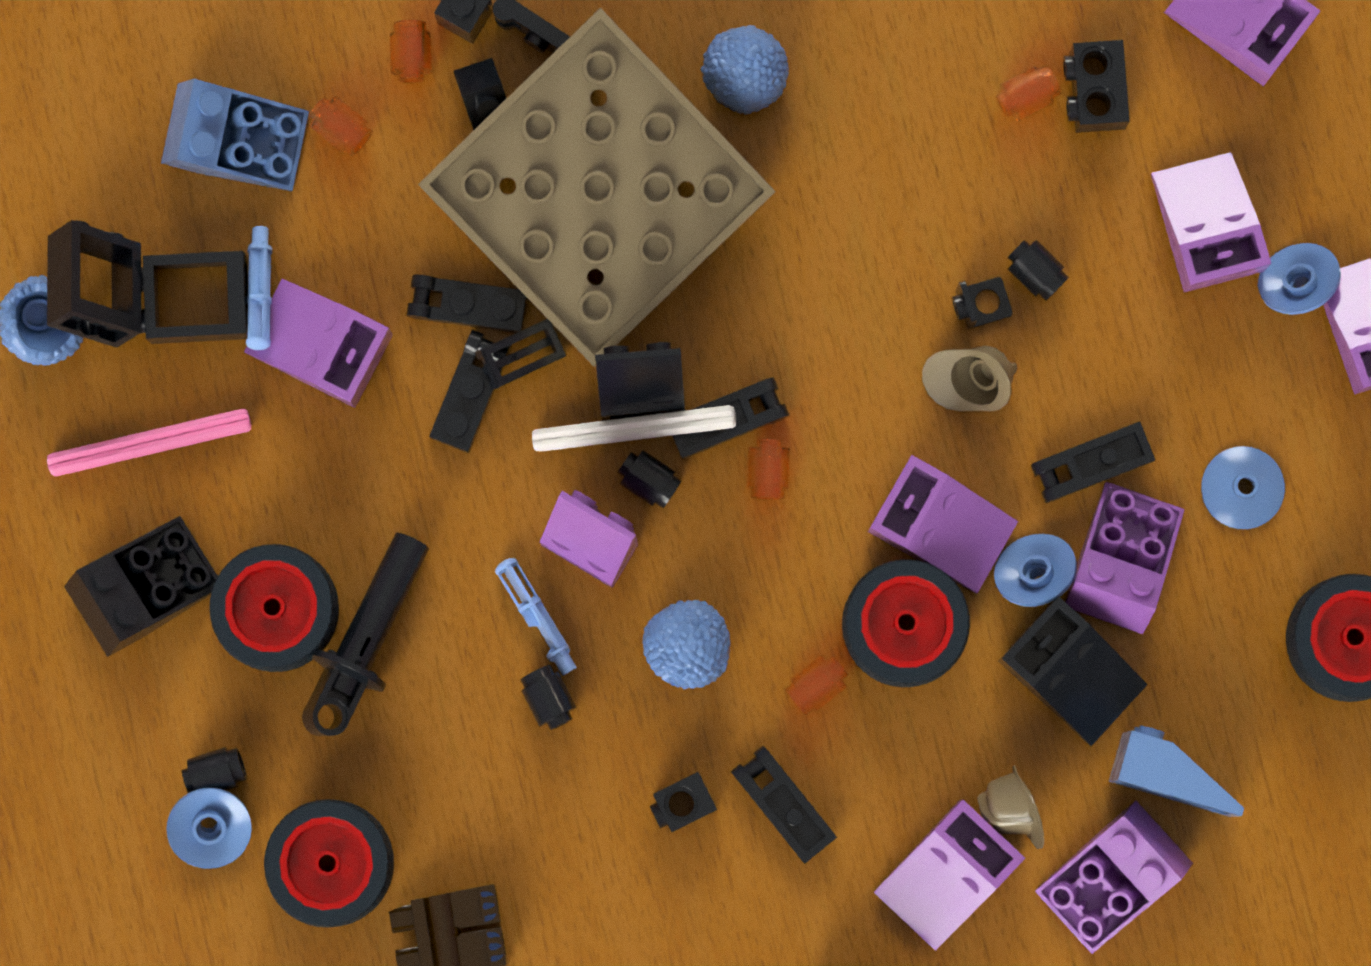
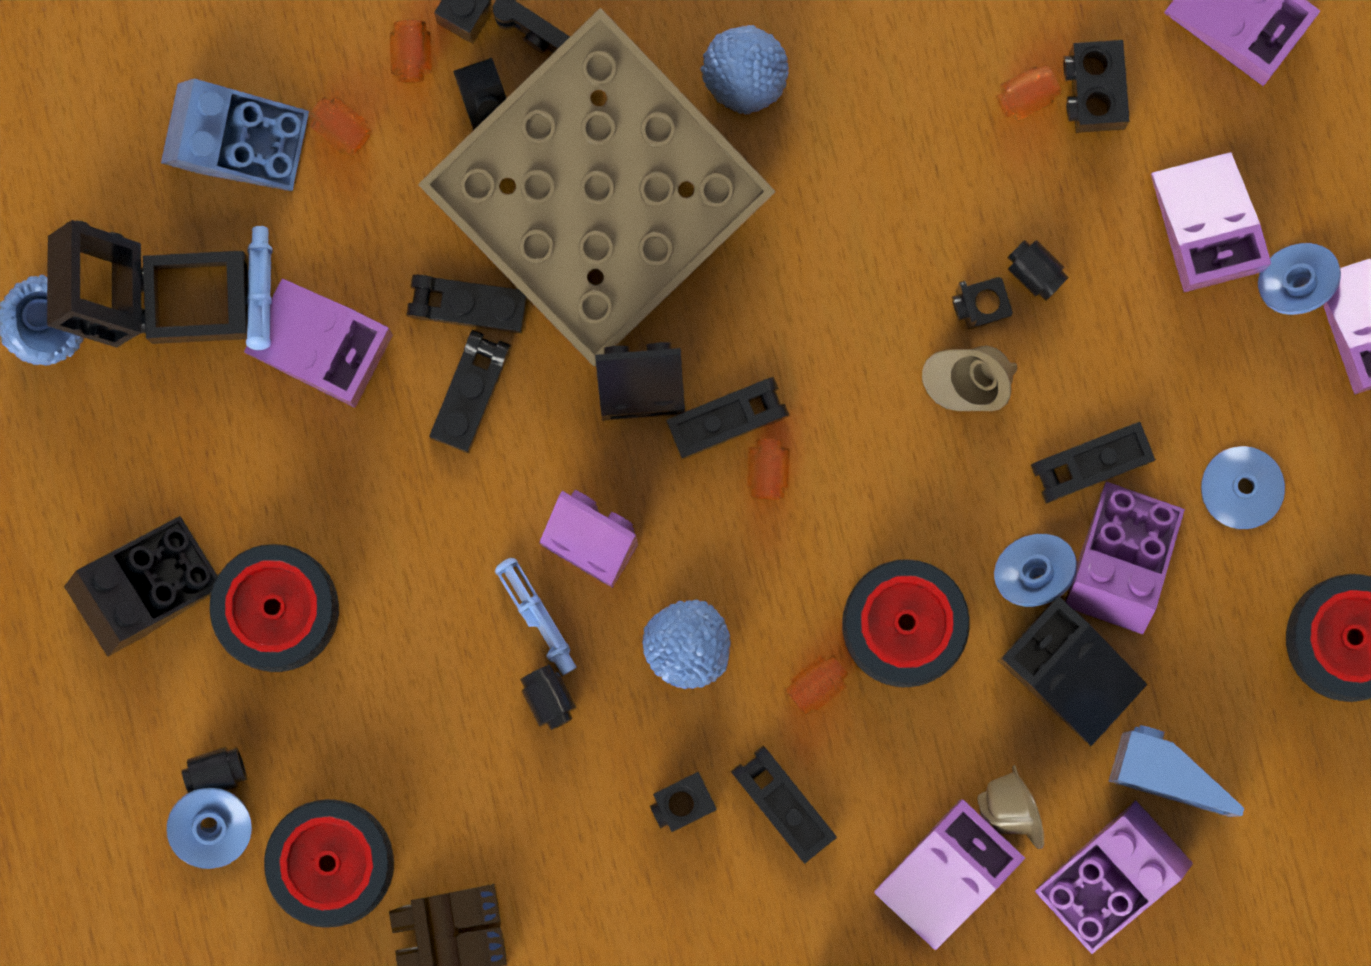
bright pink axle [47,409,252,477] -> none
black piece [302,533,429,736] -> none
black tile [475,319,566,390] -> none
white axle [532,405,736,452] -> none
black brick [617,450,682,508] -> none
medium lavender slope [868,455,1018,594] -> none

